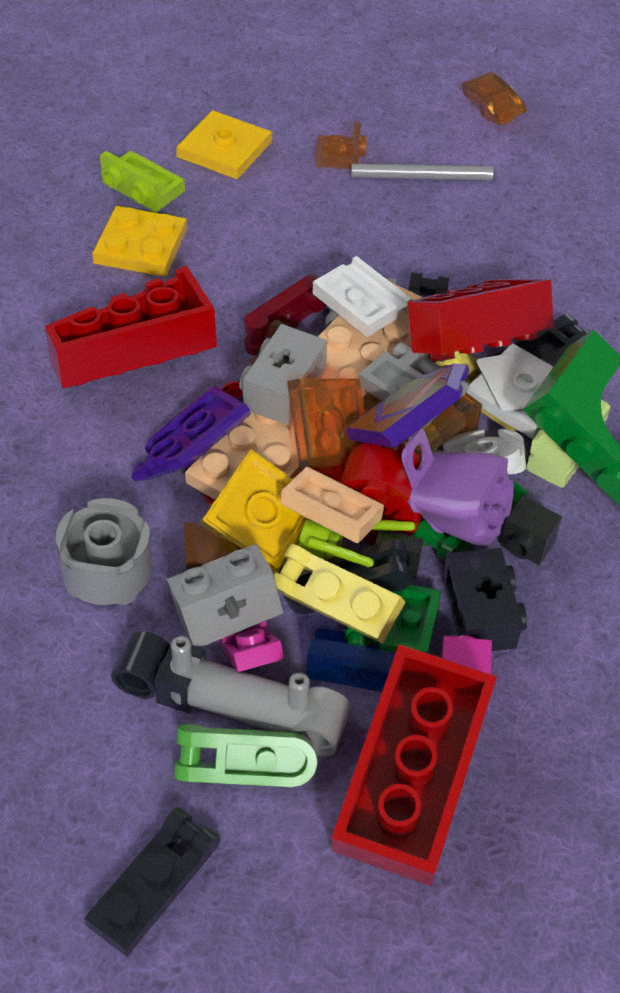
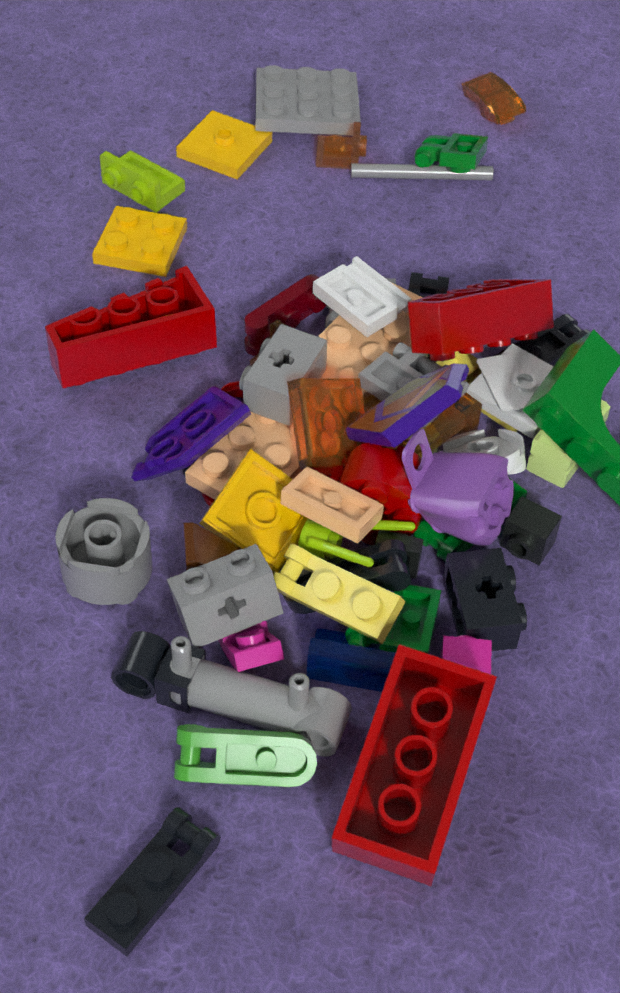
none -> light grey plate [255,65,361,136]
none -> green plate [414,133,488,173]

